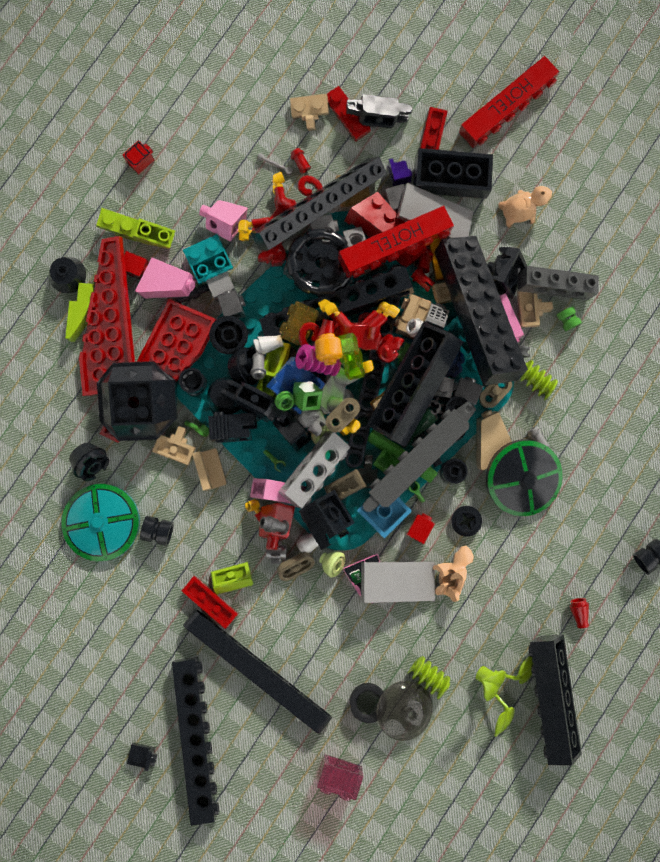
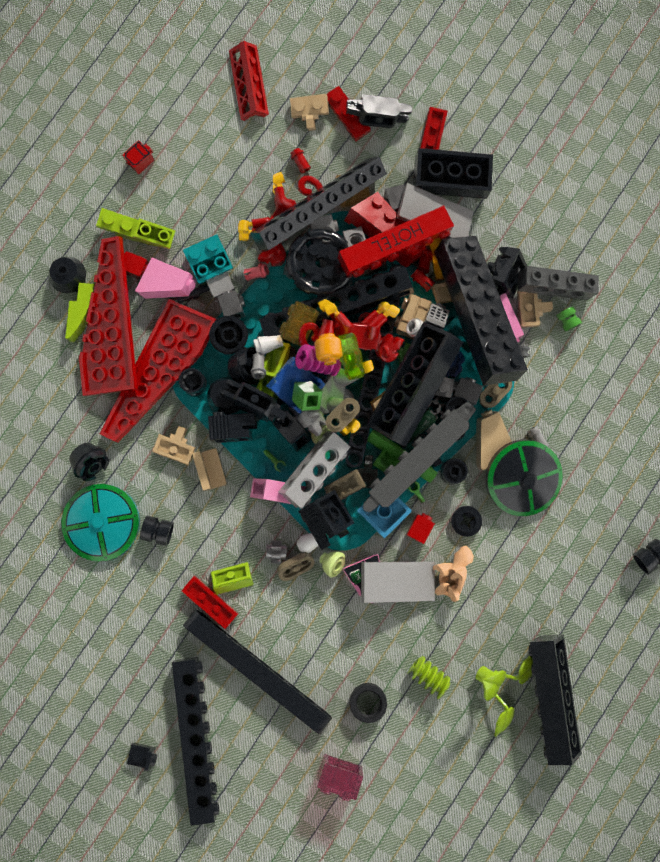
black piece [97,361,178,441] -> none
bright green hand [184,420,209,437] -> none
bright pink torso [199,200,248,241] -> none
red torso [245,499,295,550] -> none
light grey hinge [257,153,293,175] -> none
bright green plate [274,391,294,411] -> none
clear smoke dish [377,680,433,741] -> none
dark purple panel [388,158,413,186] -> none
red brick [459,56,560,148] -> none
light nougat animal [498,186,552,228] -> none
lime piece [520,360,558,401] -> none
red cone [569,598,589,628] -> none
none -> red fence [229,41,269,121]
none -> coral pin [244,263,269,281]

